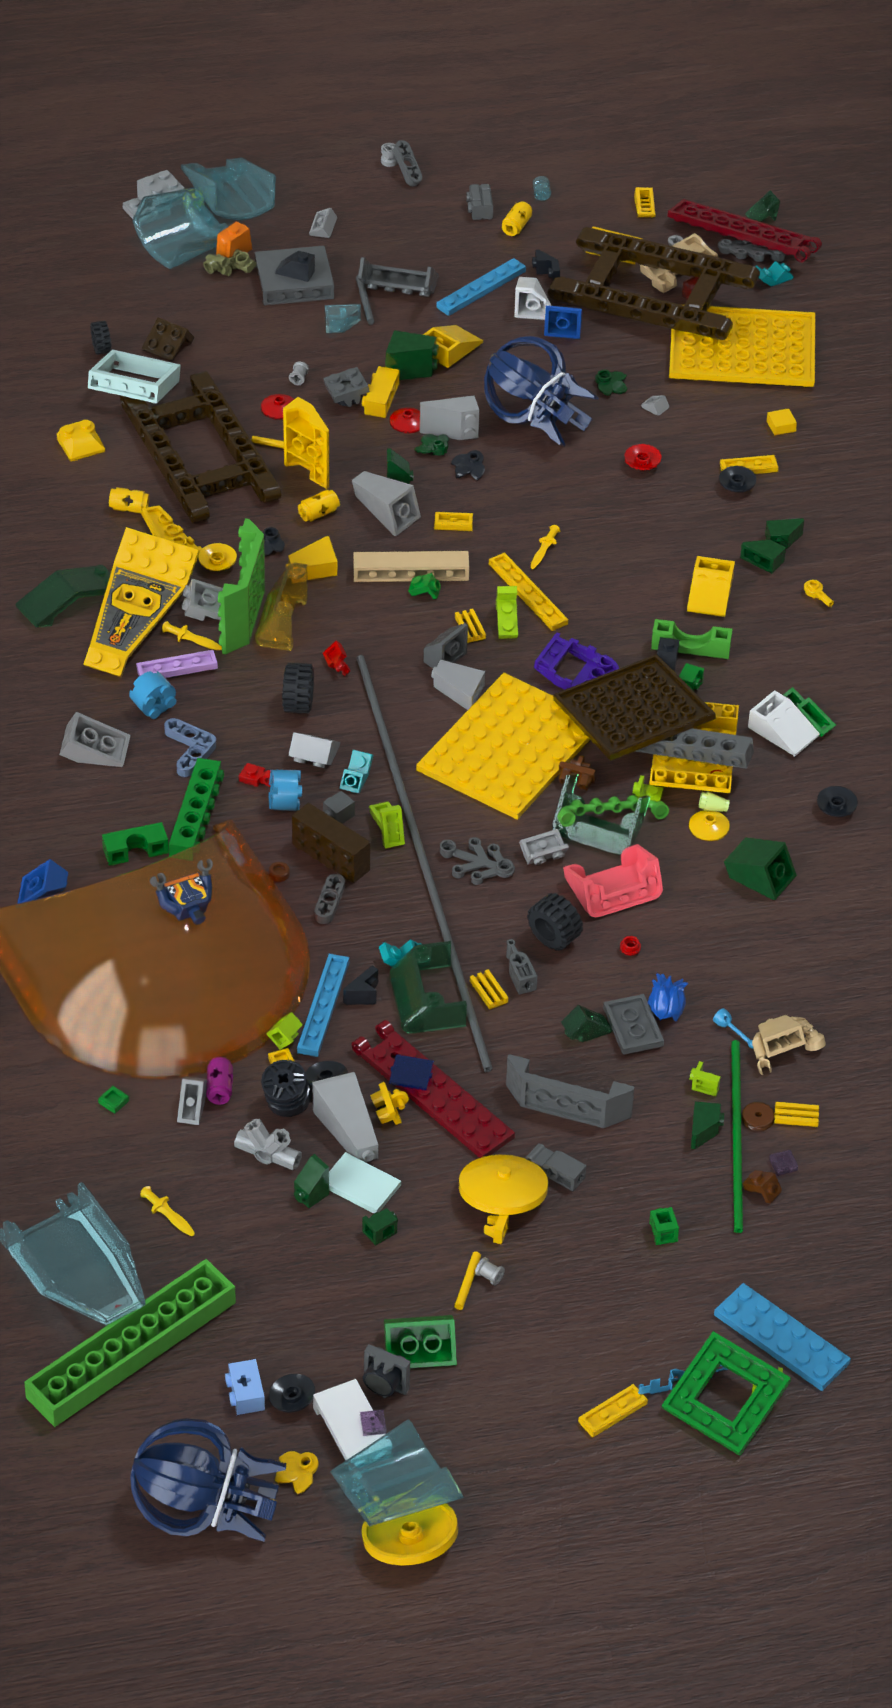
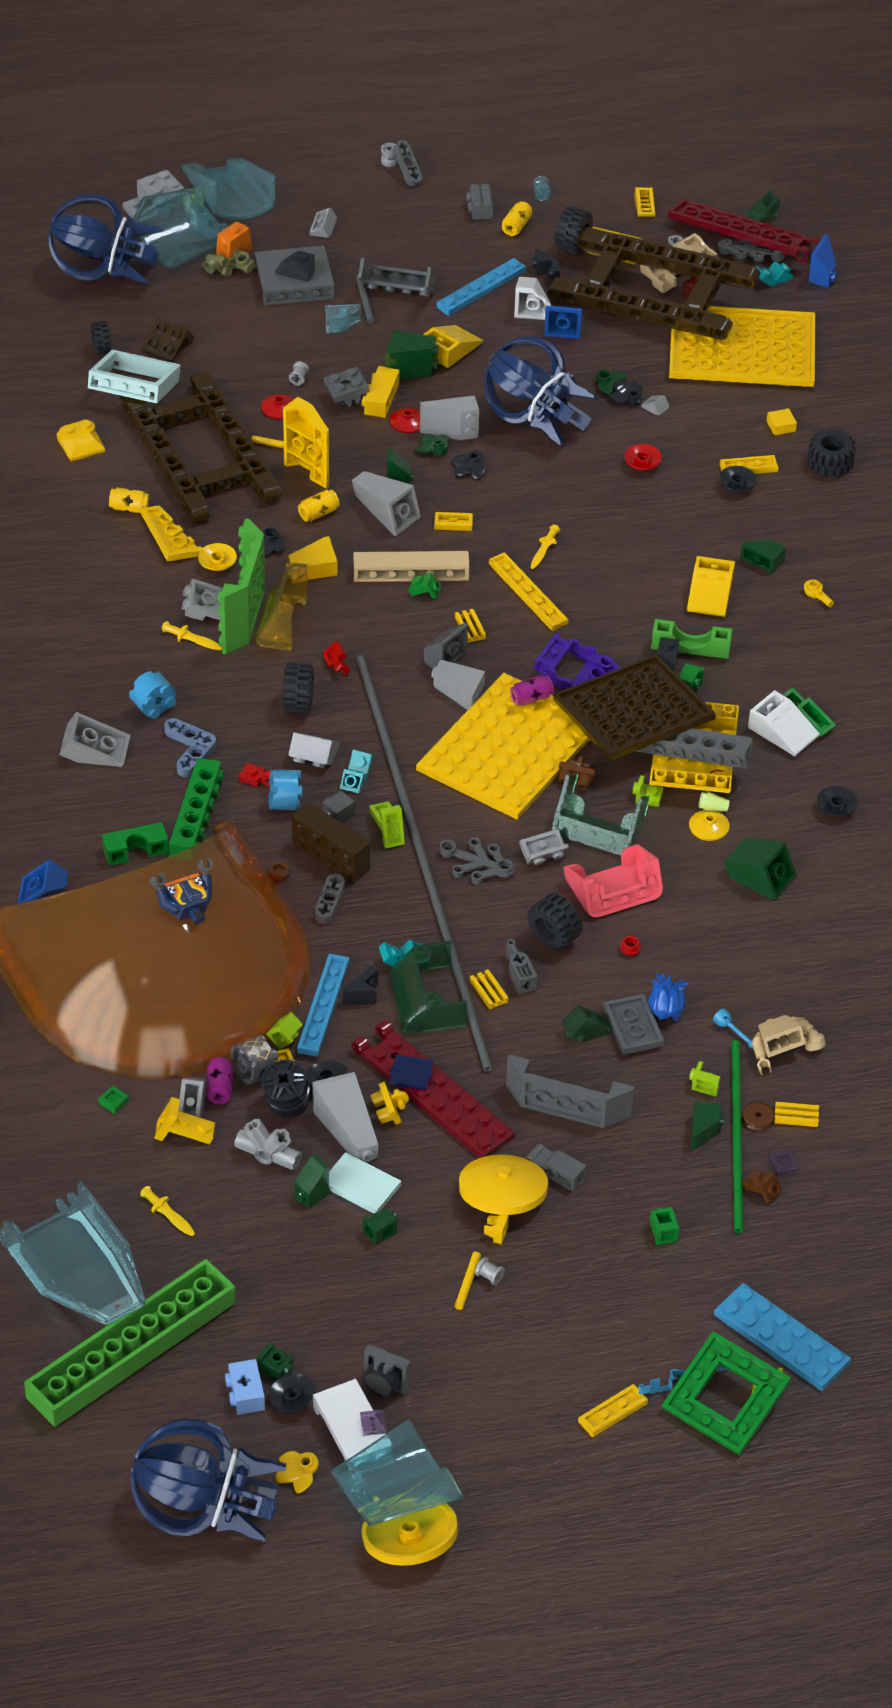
clear green windscreen [15,565,111,628] -> none
yellow wing [83,527,200,677] -> none
lavender plate [136,650,218,678] -> none
green slope [384,1315,457,1368] -> none
lime bracket [495,586,518,639] -> none
bright green bar [557,795,669,827] -> none
dark green slope [765,518,804,549] -> none
none -> dark blue piece [48,194,164,285]
none -> yellow bracket [154,1097,215,1144]
none -> flat silver brick [230,1035,278,1085]
none -> dark green brick [257,1342,294,1381]
none -> magenta piece [510,675,554,706]
none -> black tyre [554,206,593,254]
none -> black plate [609,380,643,406]
none -> black tyre [808,429,856,477]
none -> blue slope [809,234,838,288]

